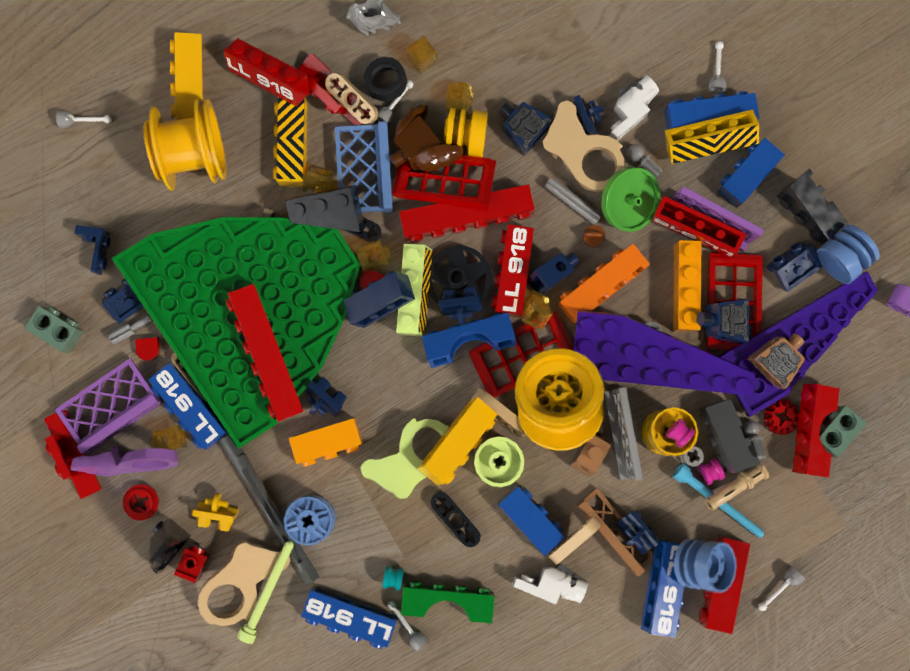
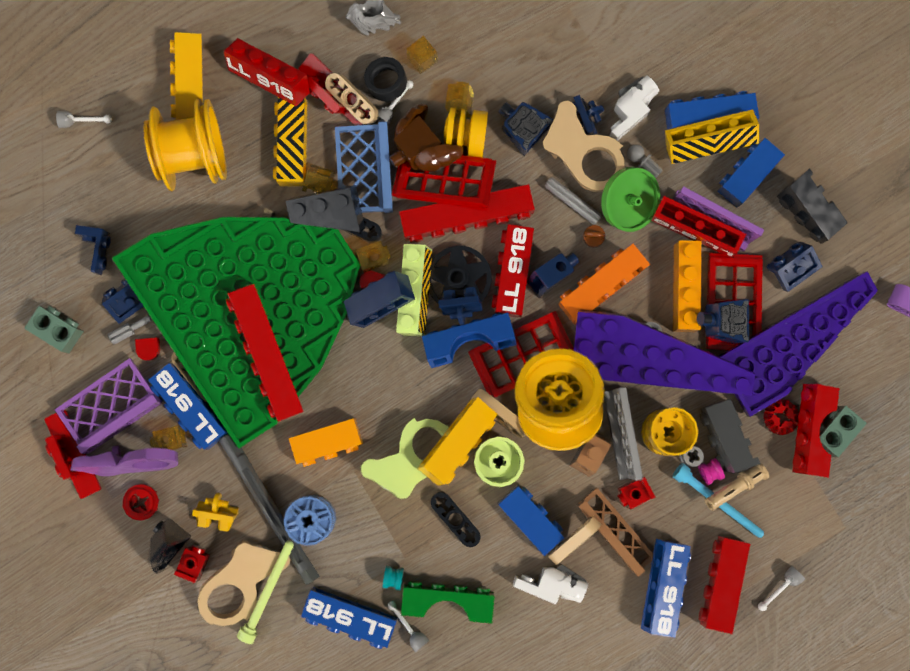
dark blue hips [306,377,347,418] -> none
clear yellow brick [522,290,553,330] -> none
dark blue hips [616,510,660,555] -> none
dark pink wheel [665,418,695,448] -> none
medium blue wheel [674,539,736,593] -> none
hinge [708,41,727,94] -> none
light grey axle [741,420,766,460] -> none
torso [747,333,805,389] -> none
medium blue wheel [816,224,880,285] -> none
none -> red brick [617,476,655,509]

